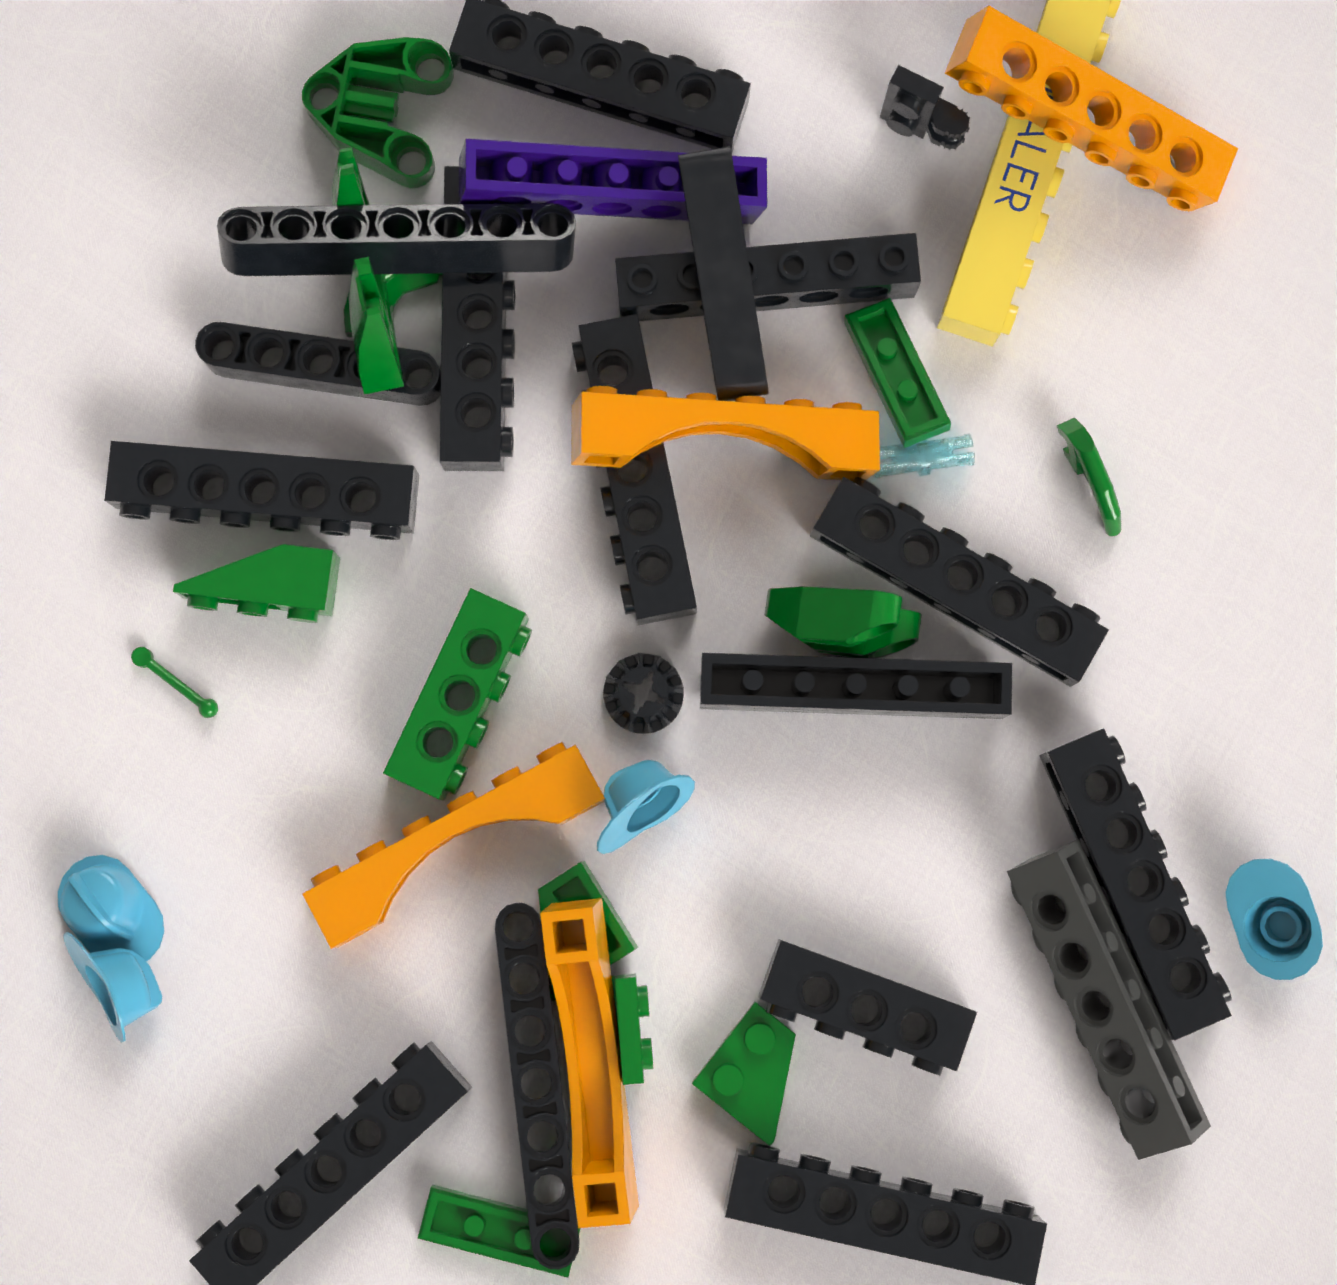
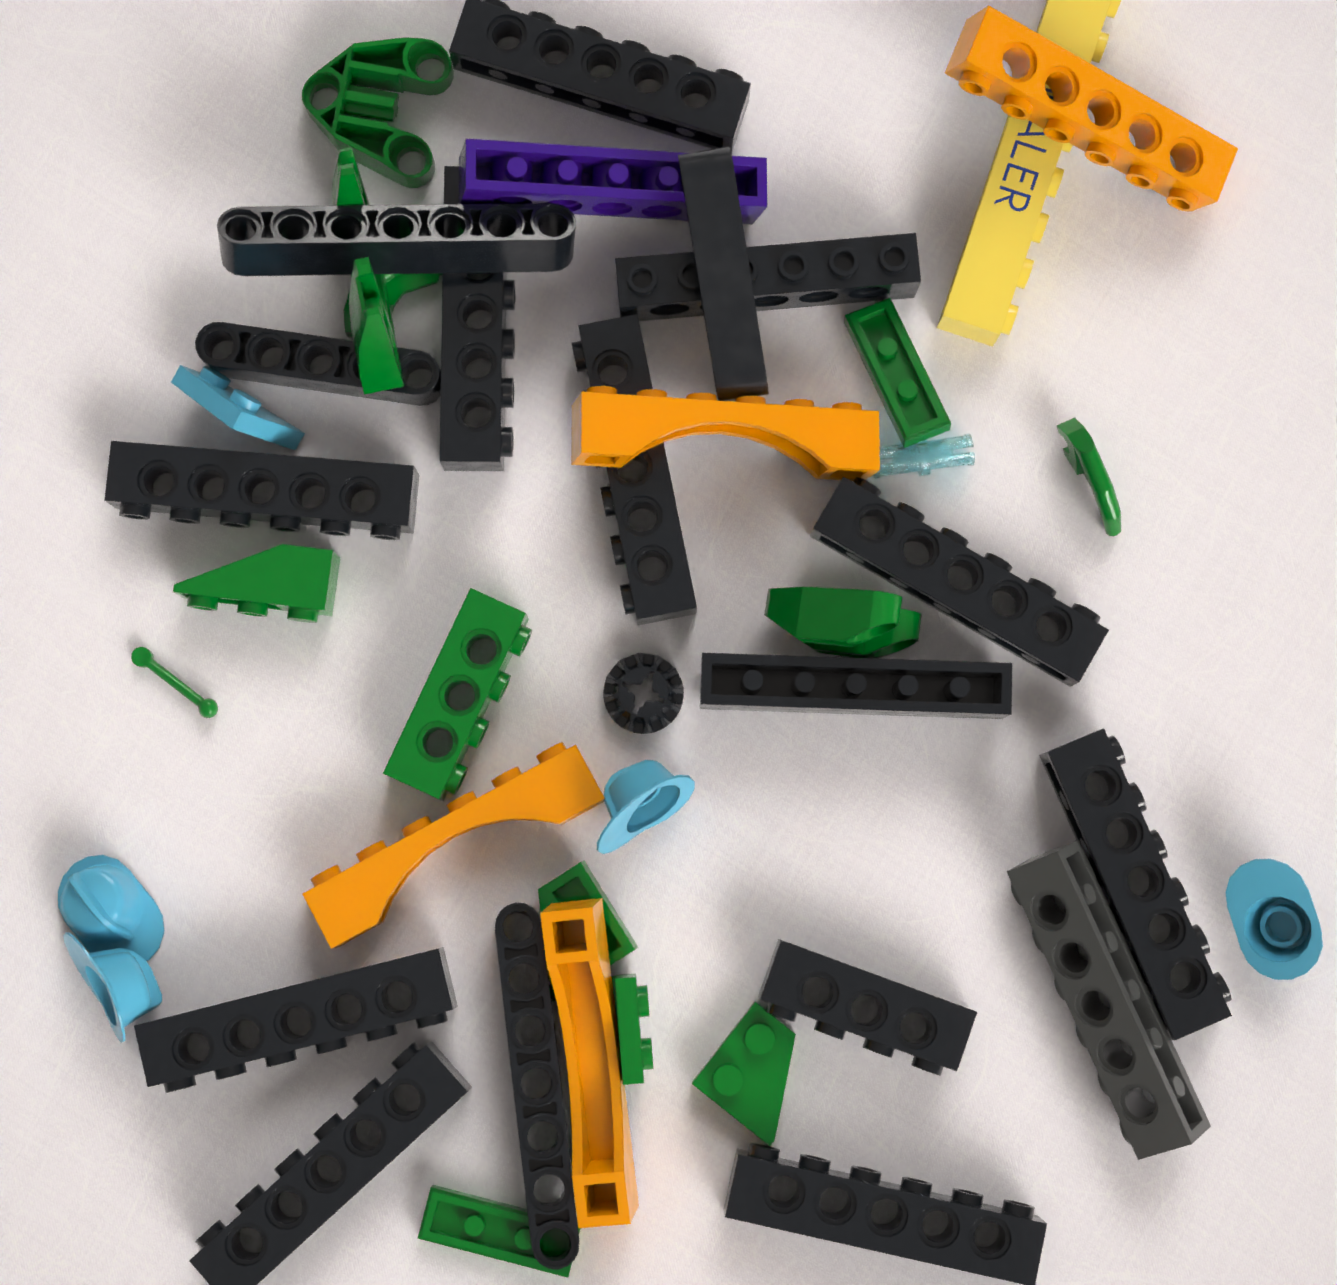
black hinge [879,65,970,150] -> none
none -> black brick [134,947,458,1093]
none -> medium azure wing [171,365,305,450]

